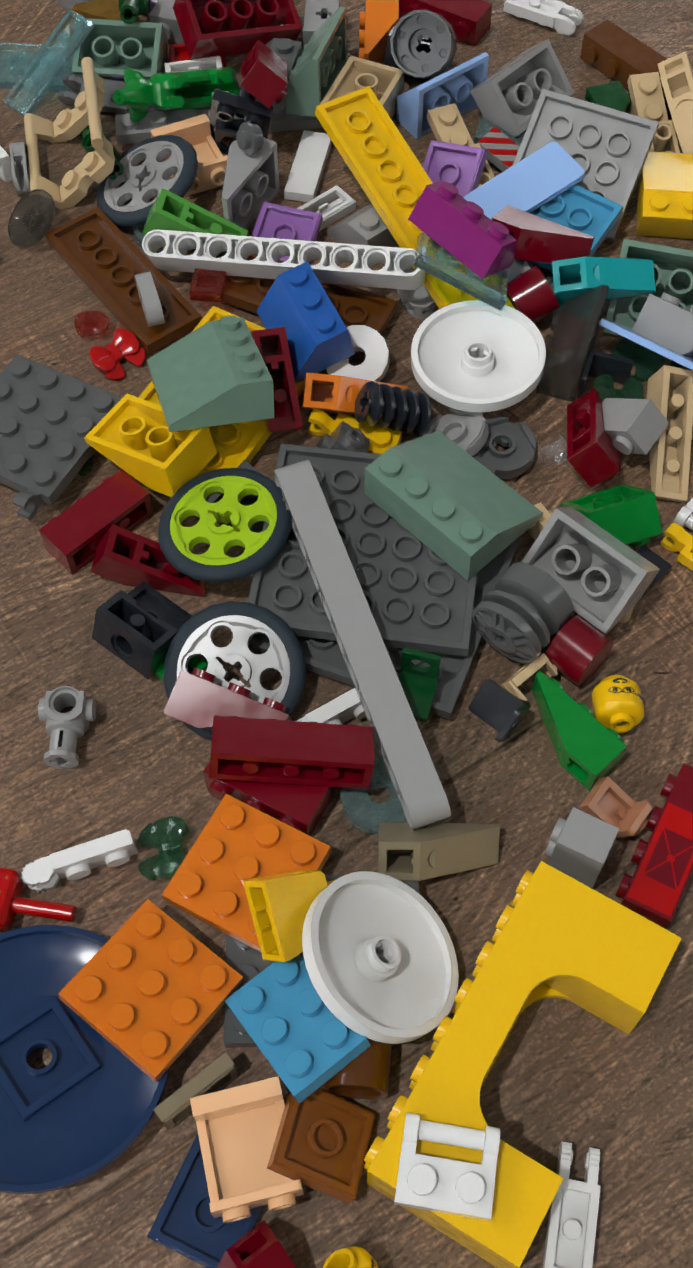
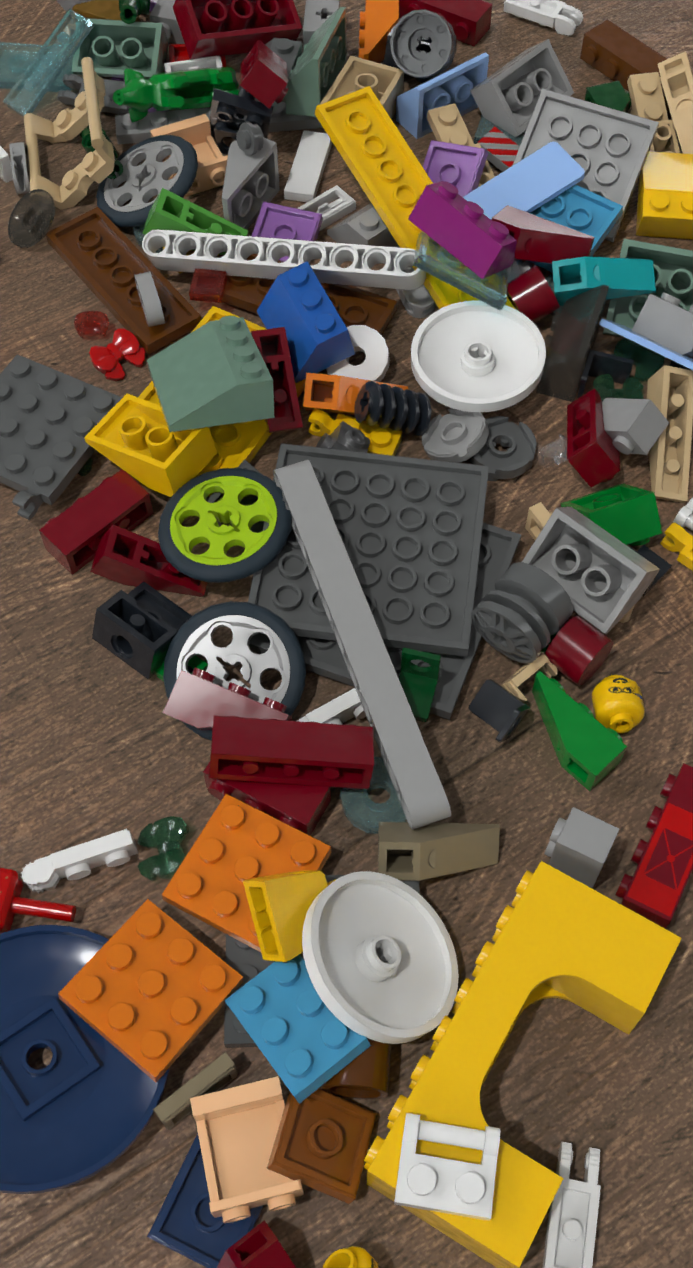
light grey connector [38,686,96,769] -> none
sand green slope [364,431,543,581] -> none
nougat bracket [579,776,653,838] -> none

